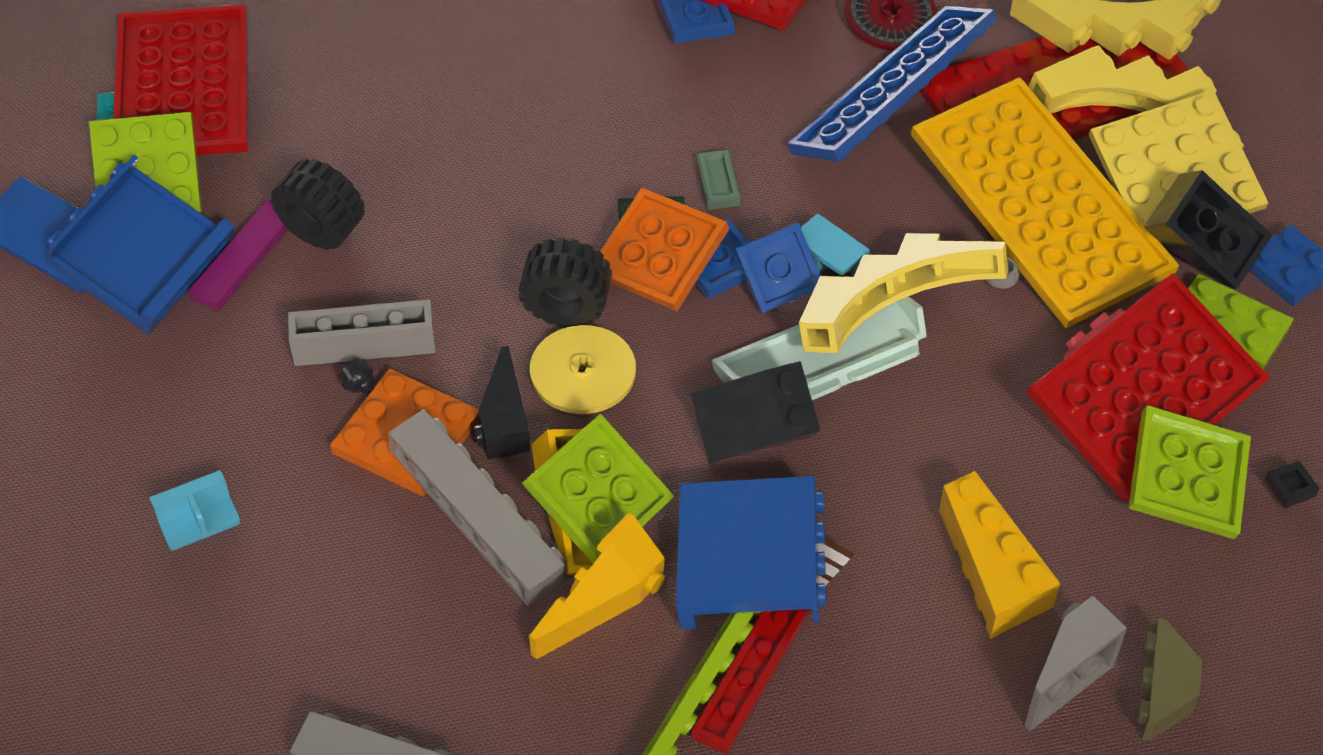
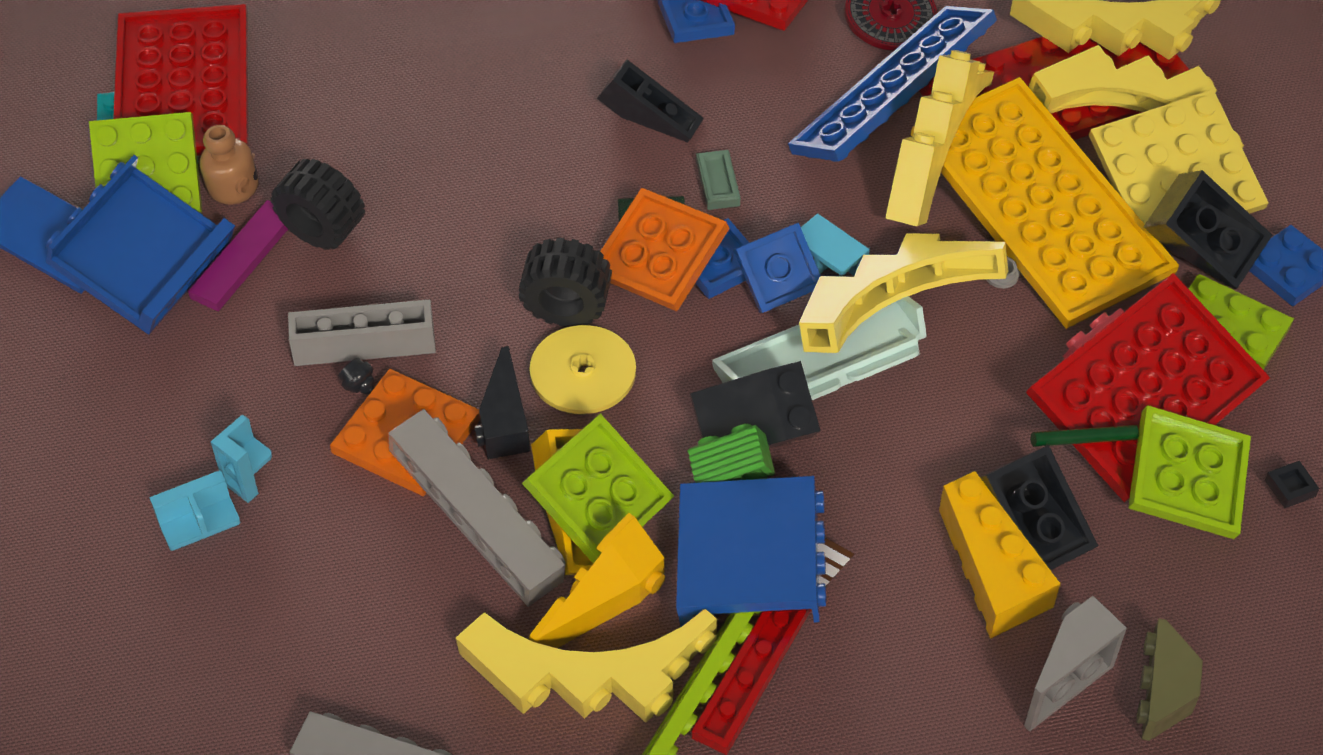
none -> medium nougat piece [200,125,259,205]
none -> medium azure panel [211,415,272,503]
none -> light yellow arch [456,609,717,723]
none -> black slope [597,59,704,143]
none -> bright green brick [687,424,775,483]
none -> light yellow arch [885,50,994,226]
none -> black slope [980,445,1098,570]
none -> dark green bar [1030,425,1139,447]

